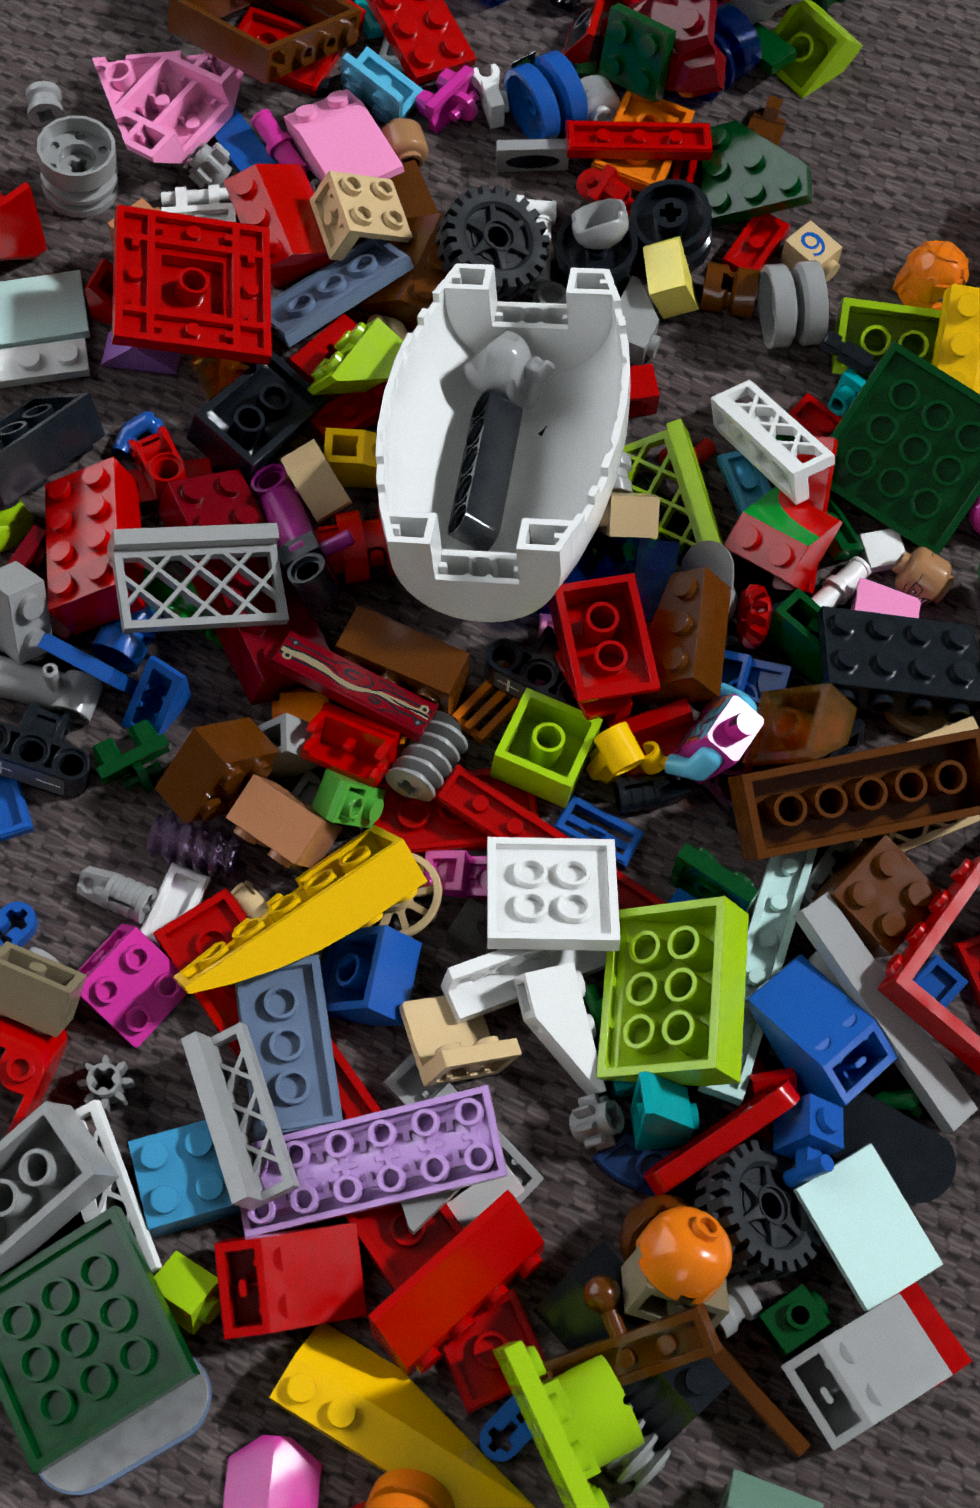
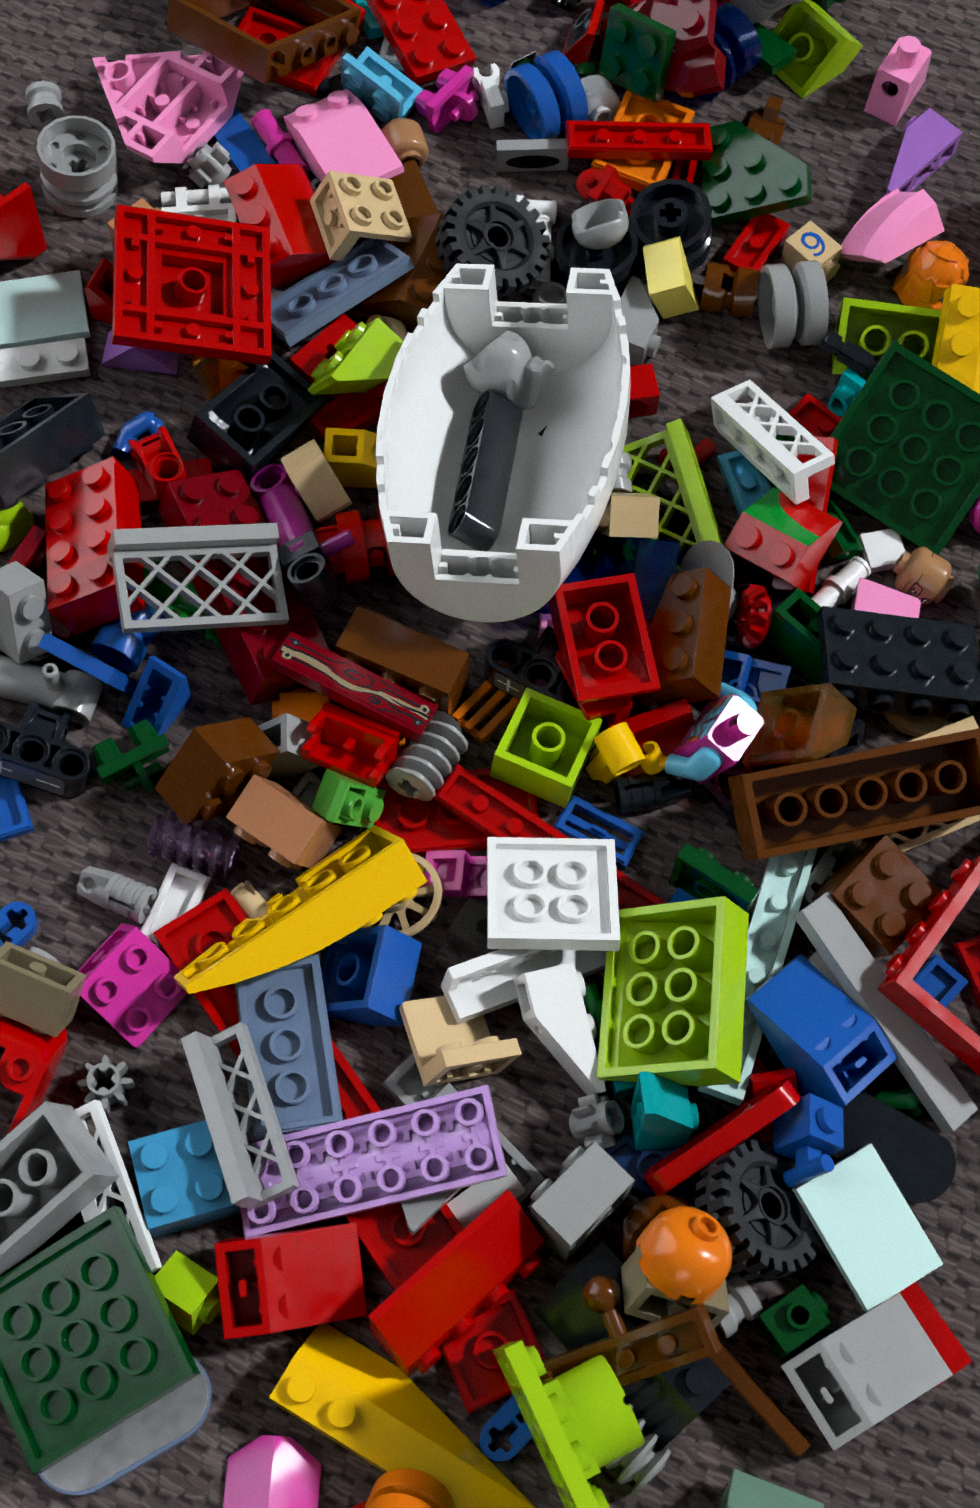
none -> light grey brick [528,1142,635,1261]
none -> bright pink slope [840,188,944,264]
none -> bright pink torso [864,36,932,126]
none -> medium lavender slope [885,108,963,196]

